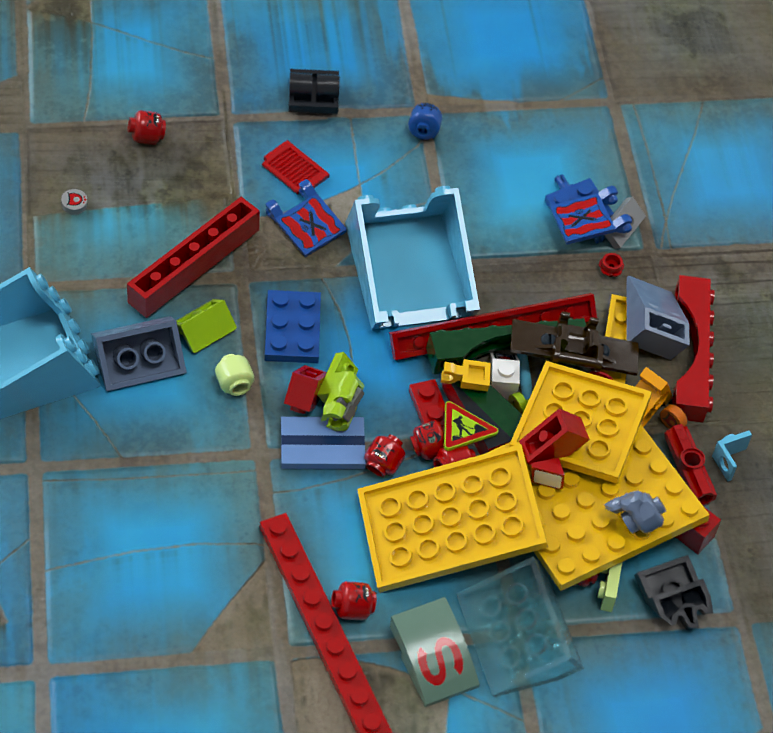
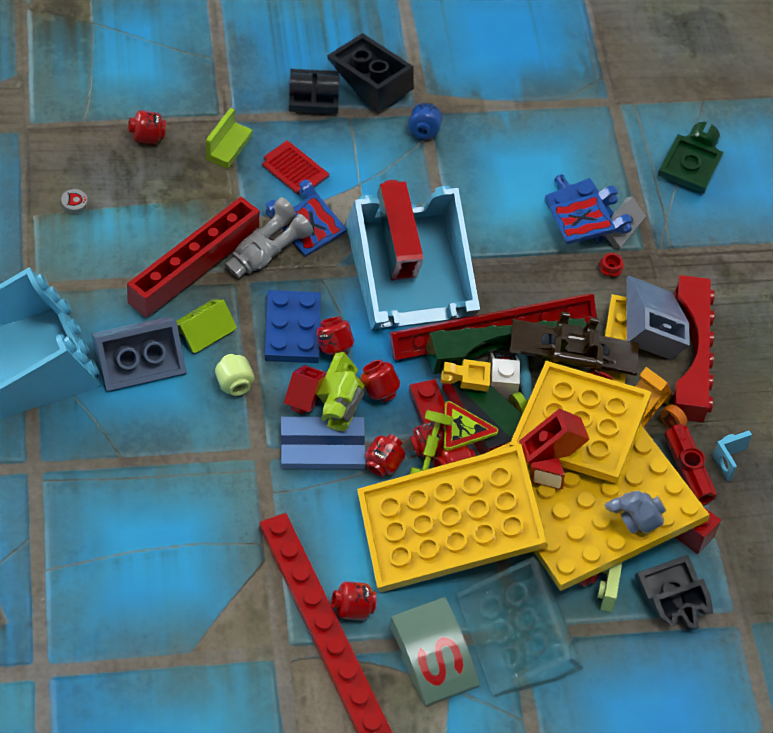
none -> lime panel [206,108,253,169]
none -> light grey piece [225,197,314,279]
none -> red head [316,316,354,358]
none -> black slope [327,33,414,112]
none -> red head [360,360,400,402]
none -> red slope [377,180,424,280]
none -> lime wheel [409,410,454,475]
none -> dark green plate [658,122,724,194]

